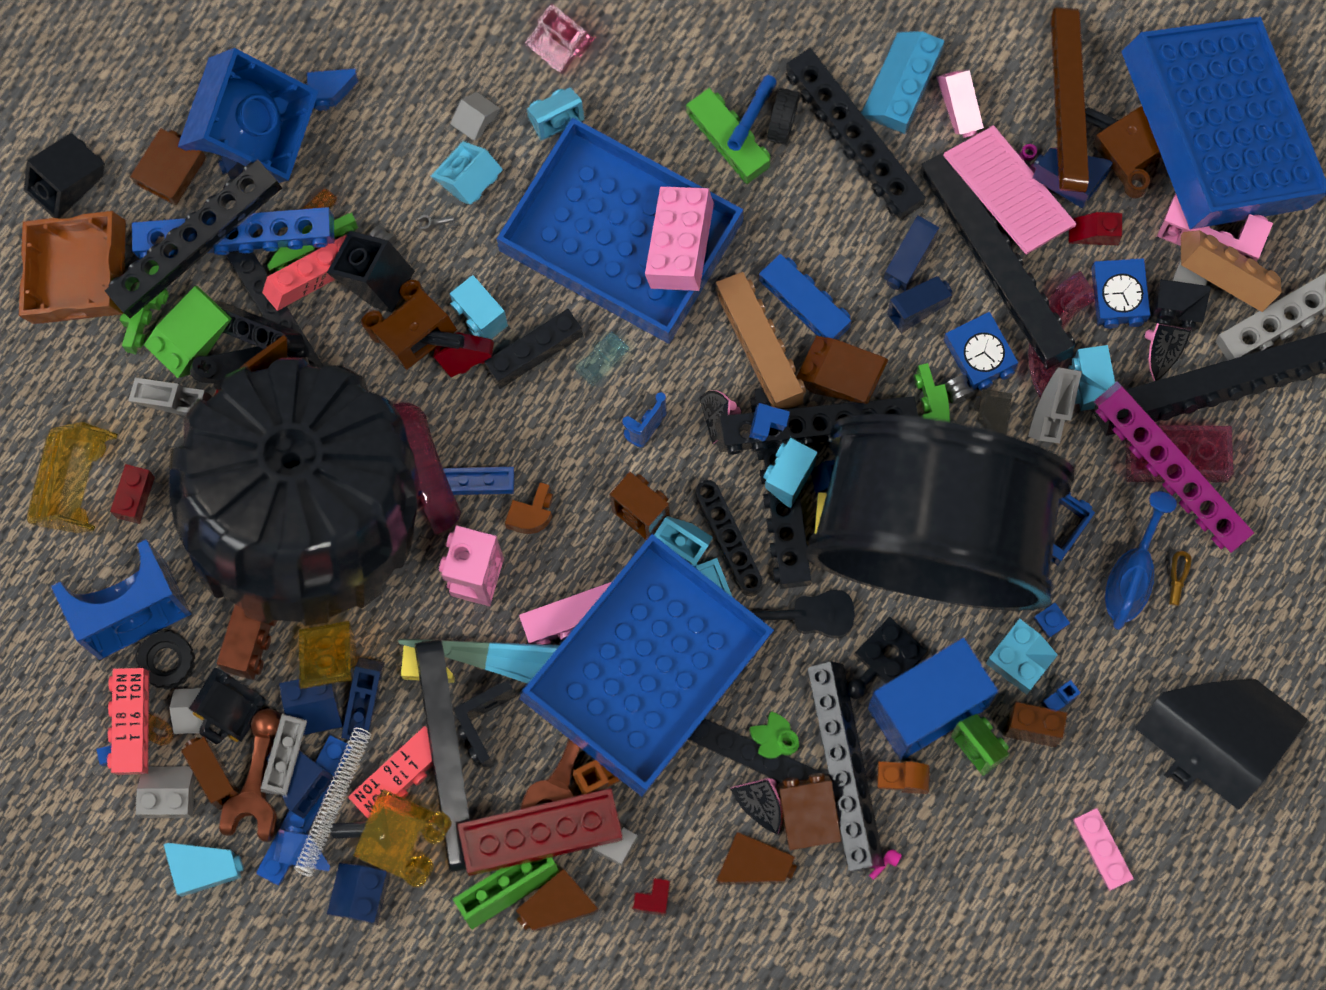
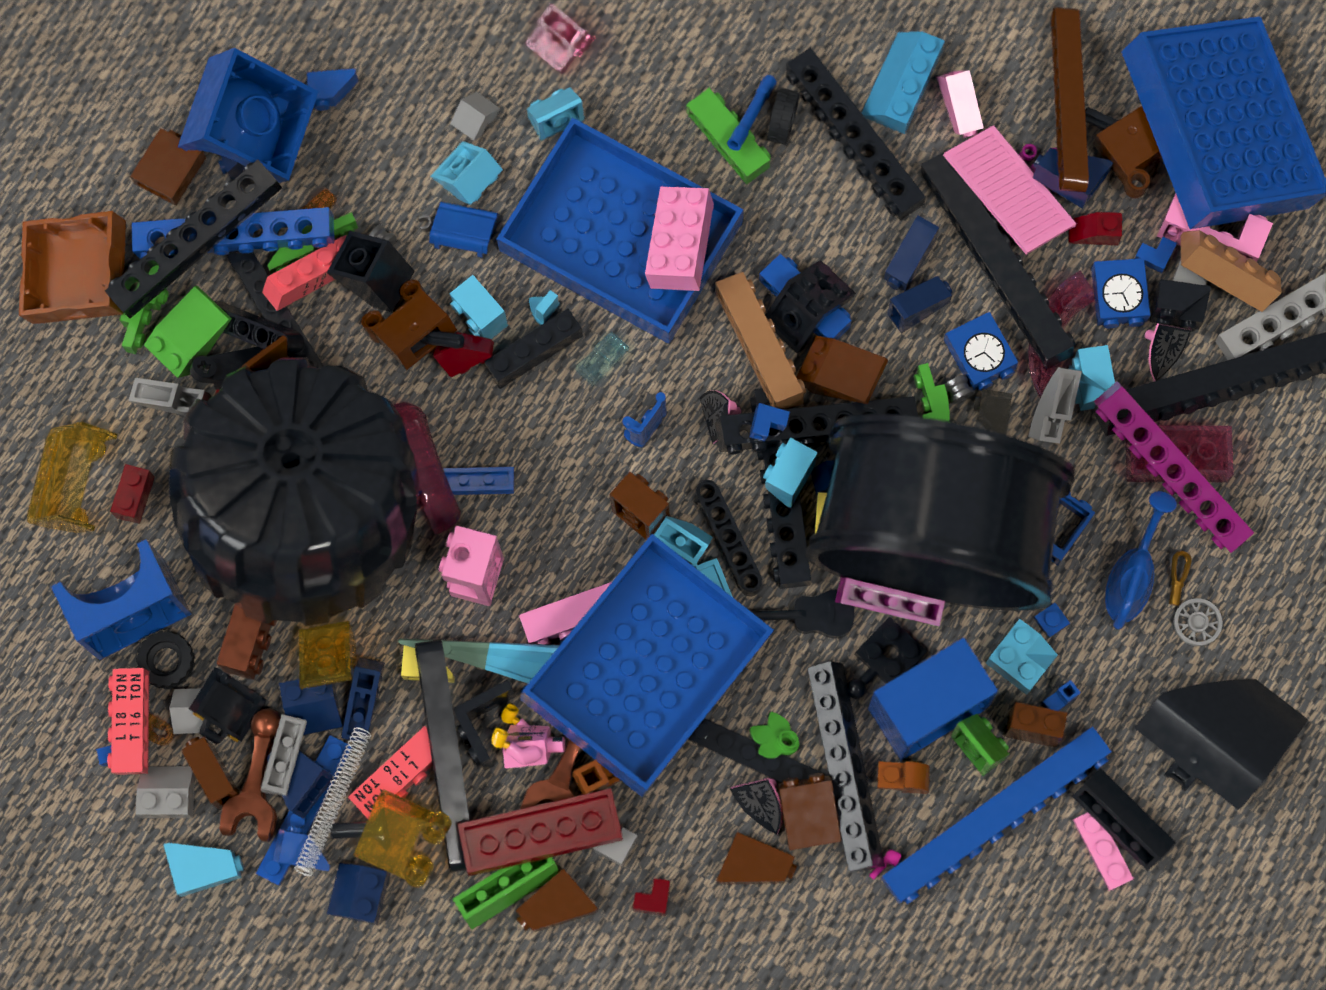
black slope [24,133,105,219] -> none
dark orange brick [505,482,553,534] -> none
none -> blue piece [429,202,498,258]
none -> bright pink torso [492,703,565,768]
none -> medium azure tile [529,290,559,326]
none -> black bracket [765,260,856,353]
none -> magenta brick [835,577,945,626]
none -> blue brick [881,727,1112,905]
none -> black brick [1072,768,1176,872]
none -> blue piece [1135,237,1177,273]
none -> light grey wheel [1173,598,1223,646]

